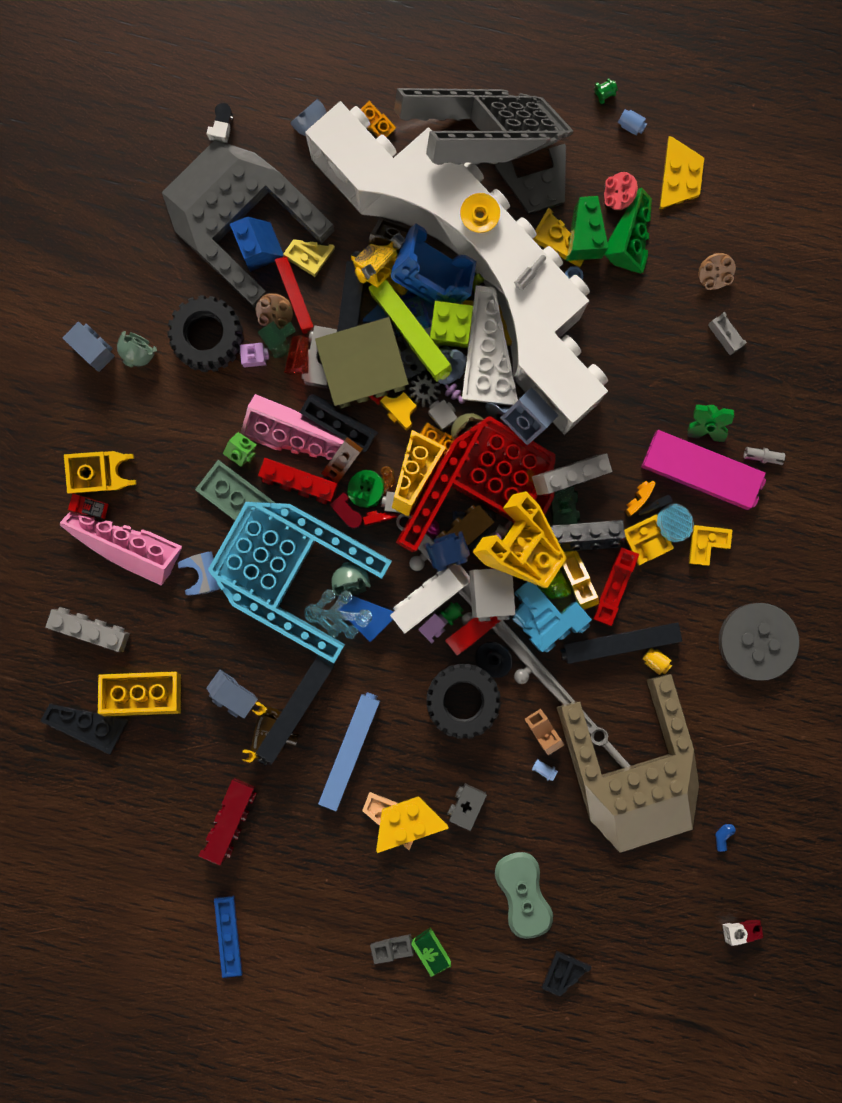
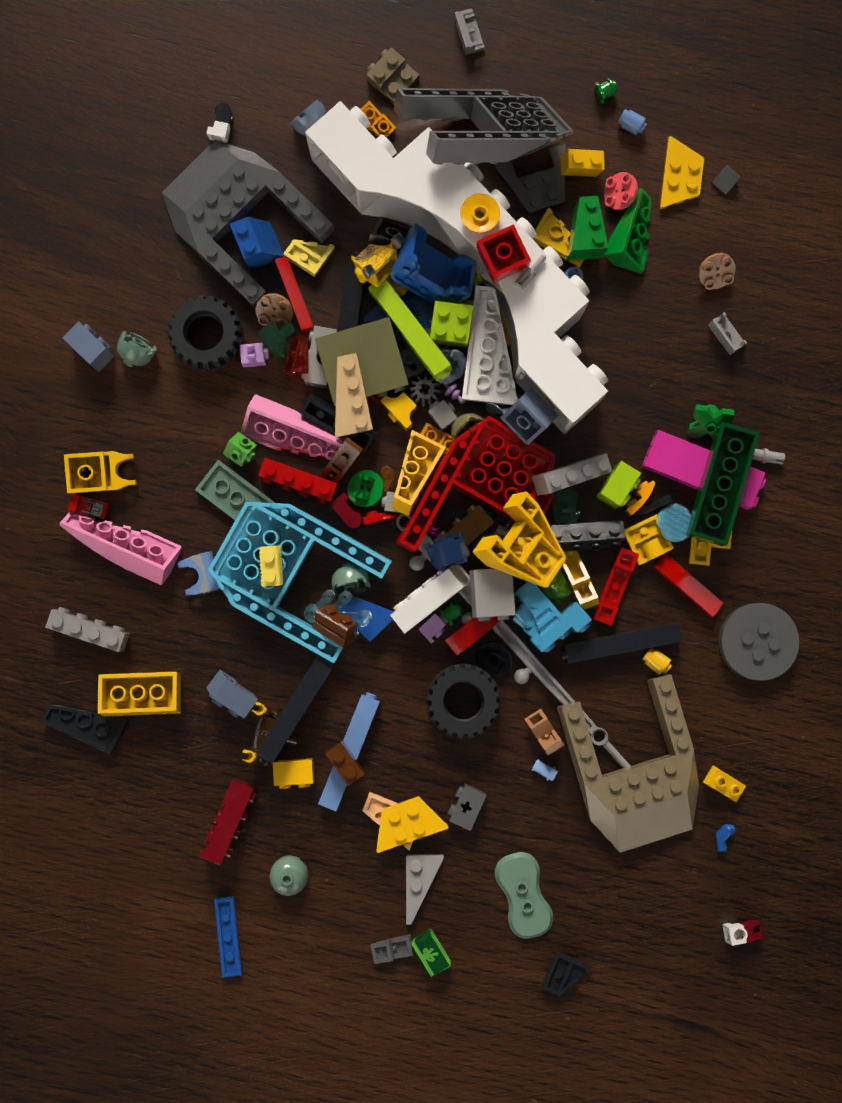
none -> light yellow brick [259,545,283,586]
none -> sand green cylinder [269,855,309,896]
none -> yellow brick [273,758,315,789]
none -> reddish brown brick [312,604,358,647]
none -> reddish brown piece [325,740,365,786]
none -> tan wing [335,353,373,438]
none -> dark tan plate [366,47,419,105]
none -> light grey wing [406,854,444,925]
none -> light grey hinge [454,9,485,55]
none -> red brick [476,224,531,283]
none -> yellow brick [560,149,605,177]
none -> lime brick [596,461,641,509]
none -> red slope [653,553,723,618]
none -> dark green brick [685,422,760,546]
none -> yellow plate [703,765,746,803]
none -> dark grey slope [712,165,741,195]

